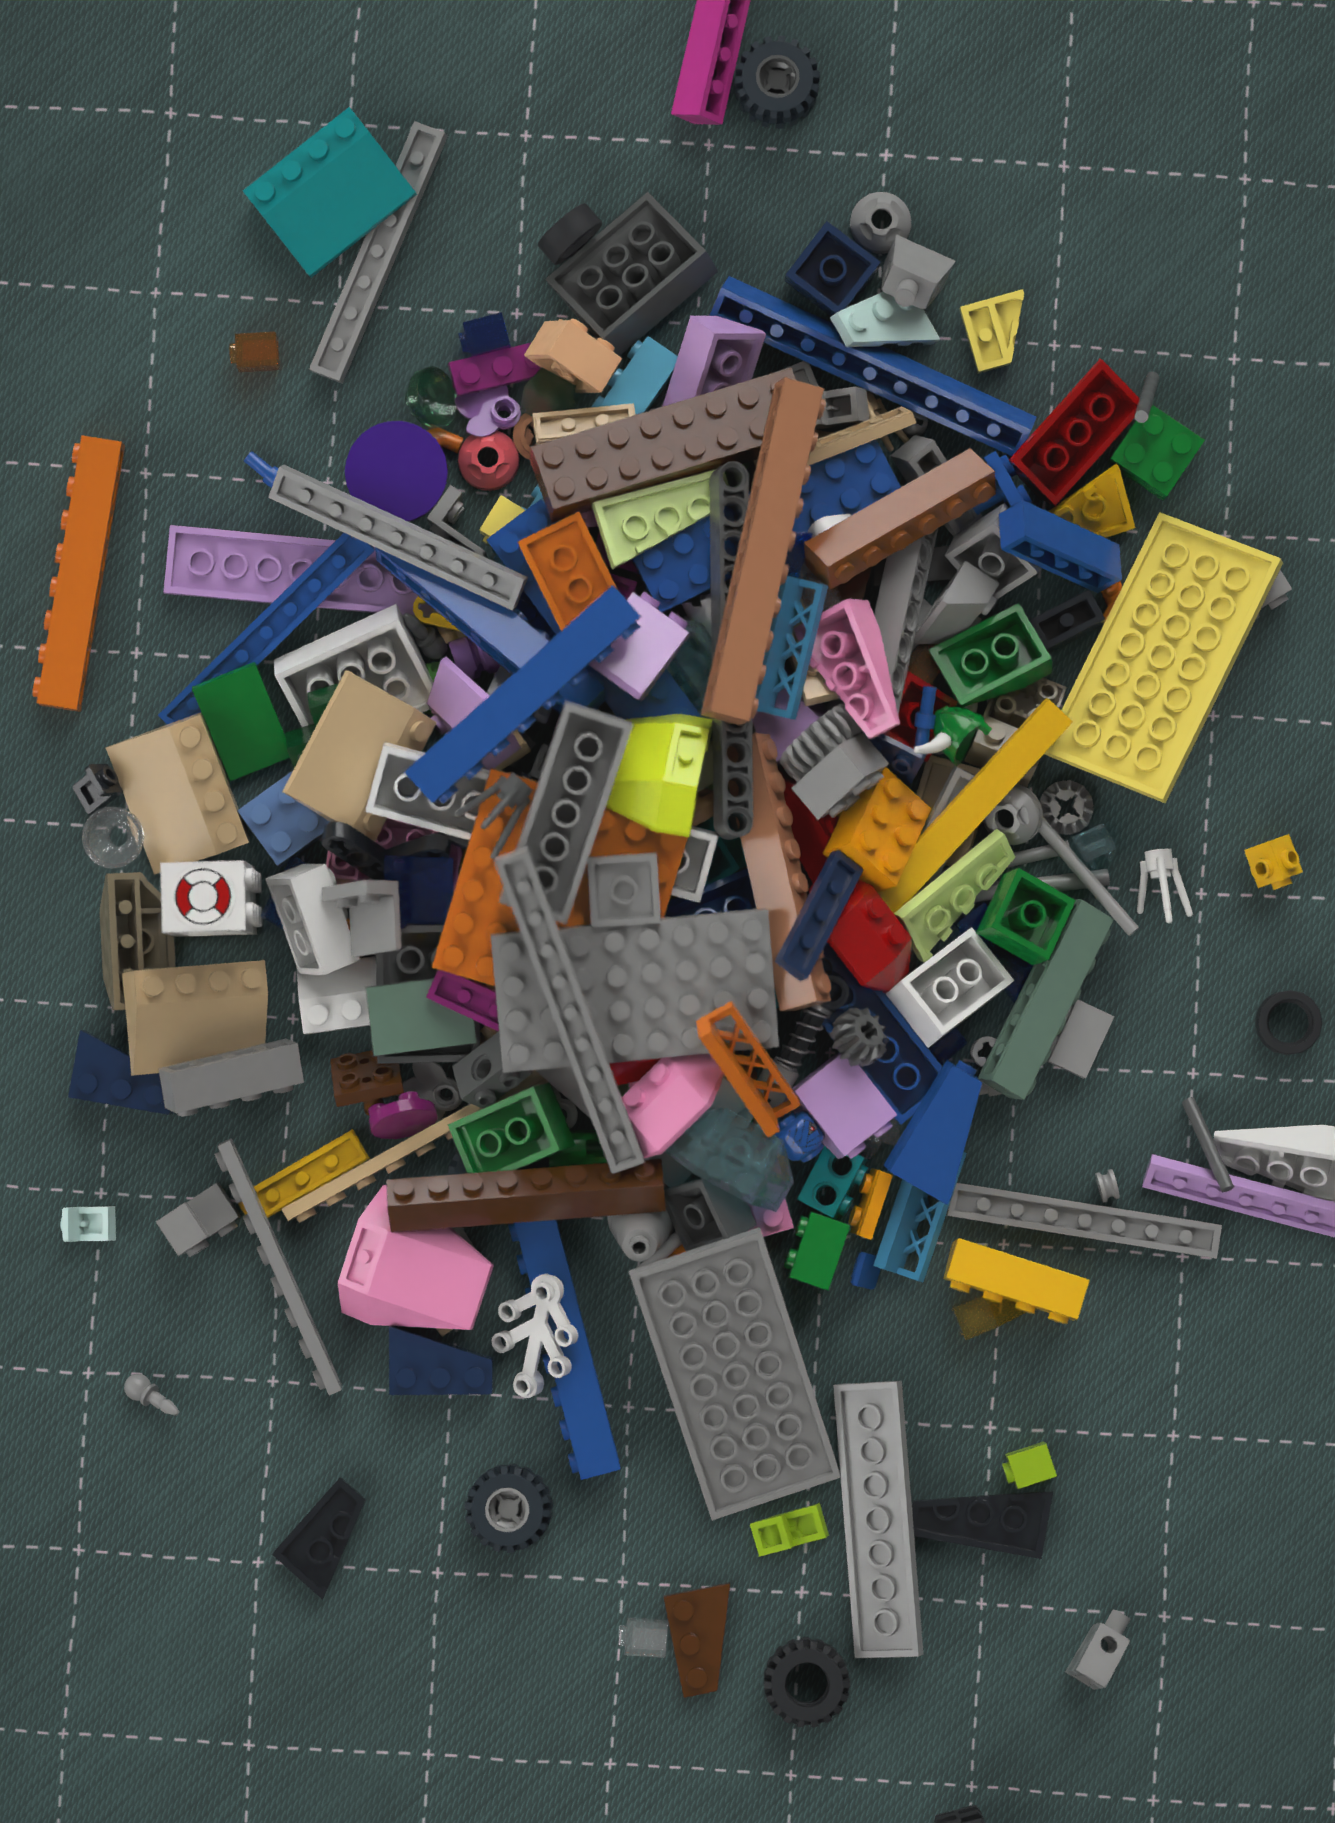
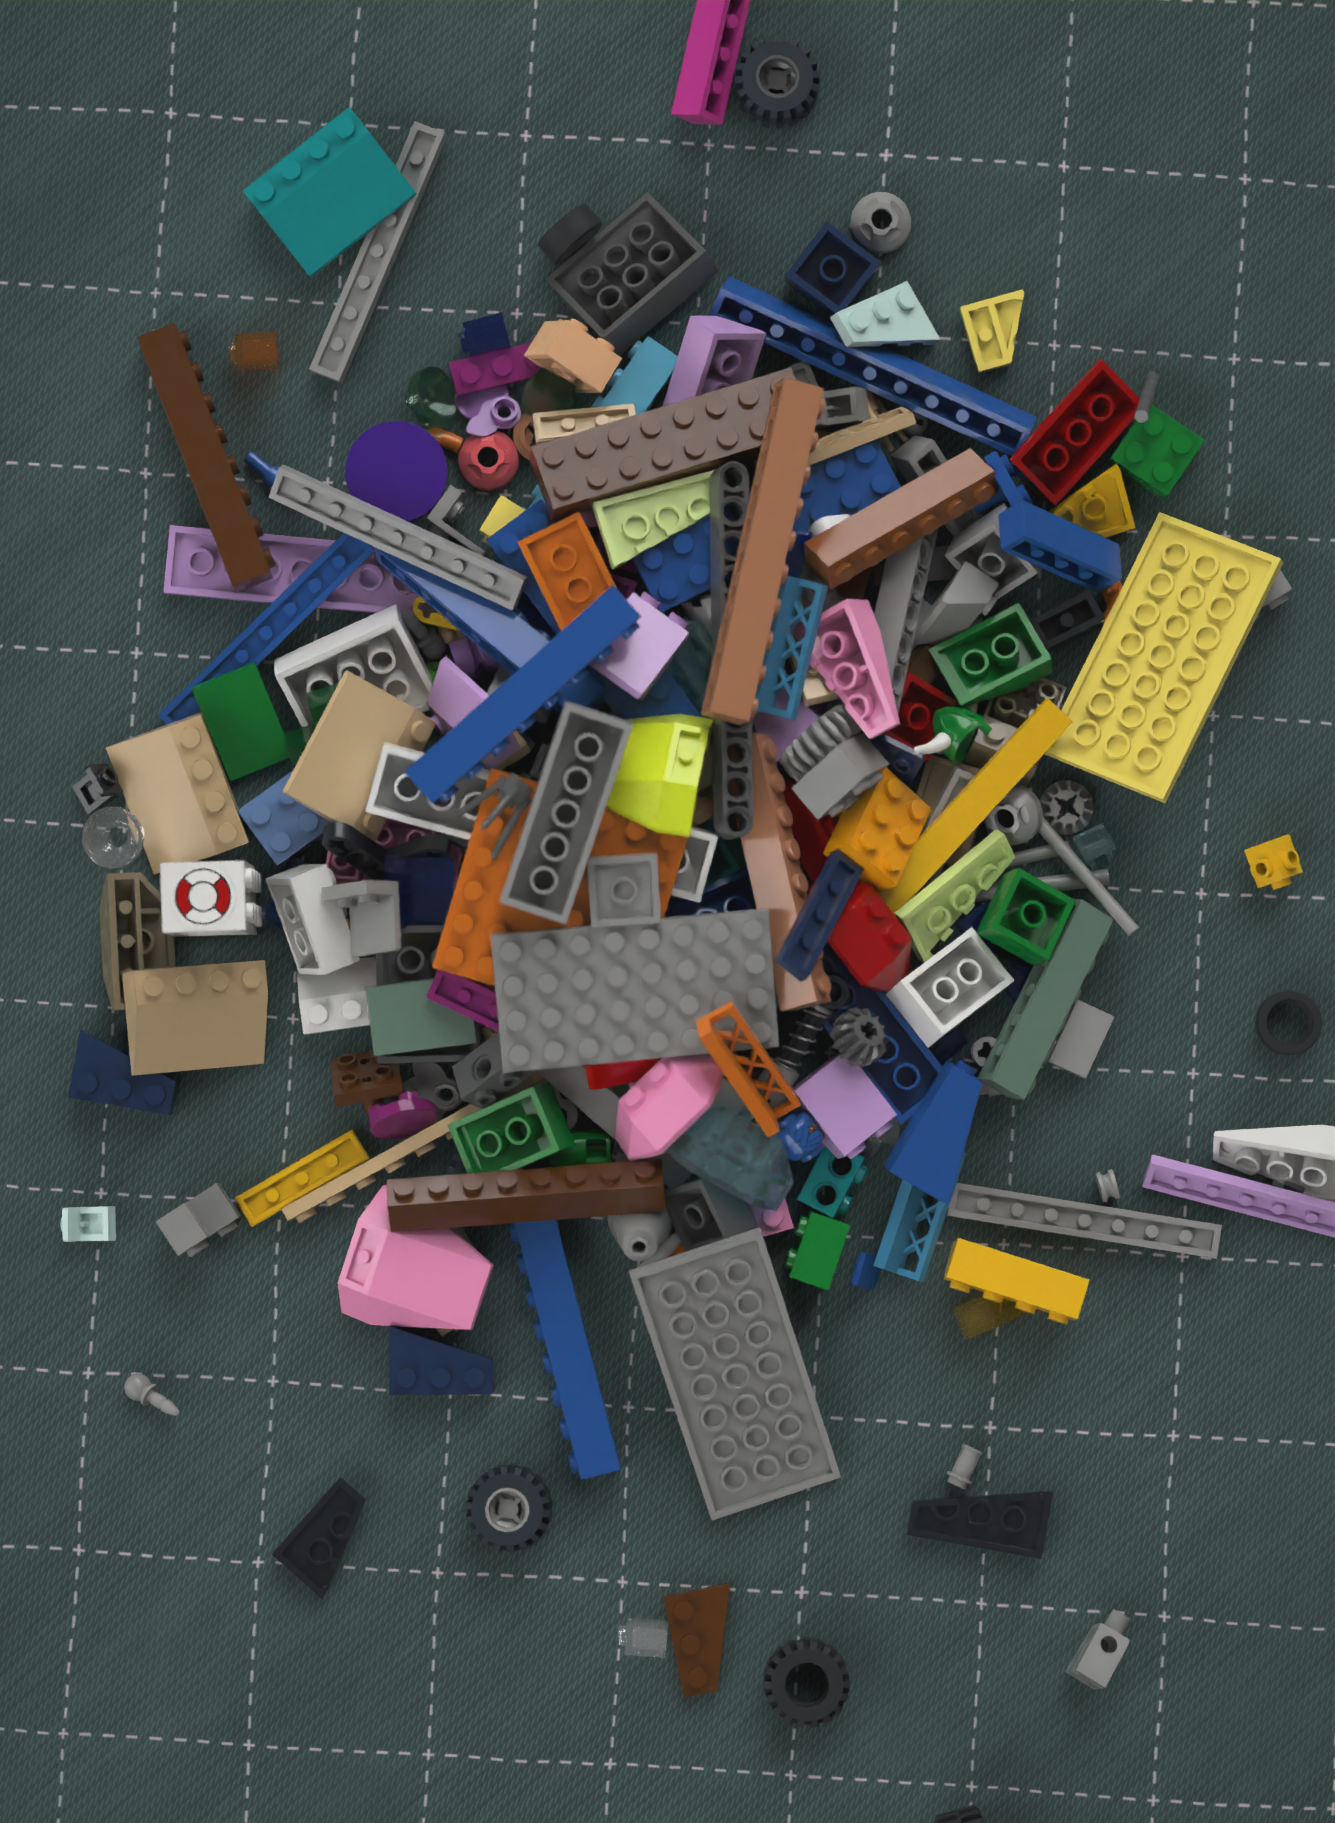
orange brick [32,435,125,712] -> none
light grey brick [158,1038,304,1116] -> none
light grey plate [215,1138,342,1396] -> none
white plant [492,1274,578,1398] -> none
light grey plate [494,846,645,1174] -> none
lime slope [750,1503,829,1557] -> none
light grey plate [833,1381,924,1658] -> none
light orange plate [848,1168,893,1240] -> none
light grey torso [881,235,955,309] -> none
blue bar [914,686,937,756] -> none
lime brick [1002,1441,1057,1489] -> none
white plant [1137,849,1193,923] -> none
dark grey bar [1182,1097,1234,1192] -> none
none -> reddish brown brick [137,323,276,593]
none -> light grey pin [947,1444,983,1490]

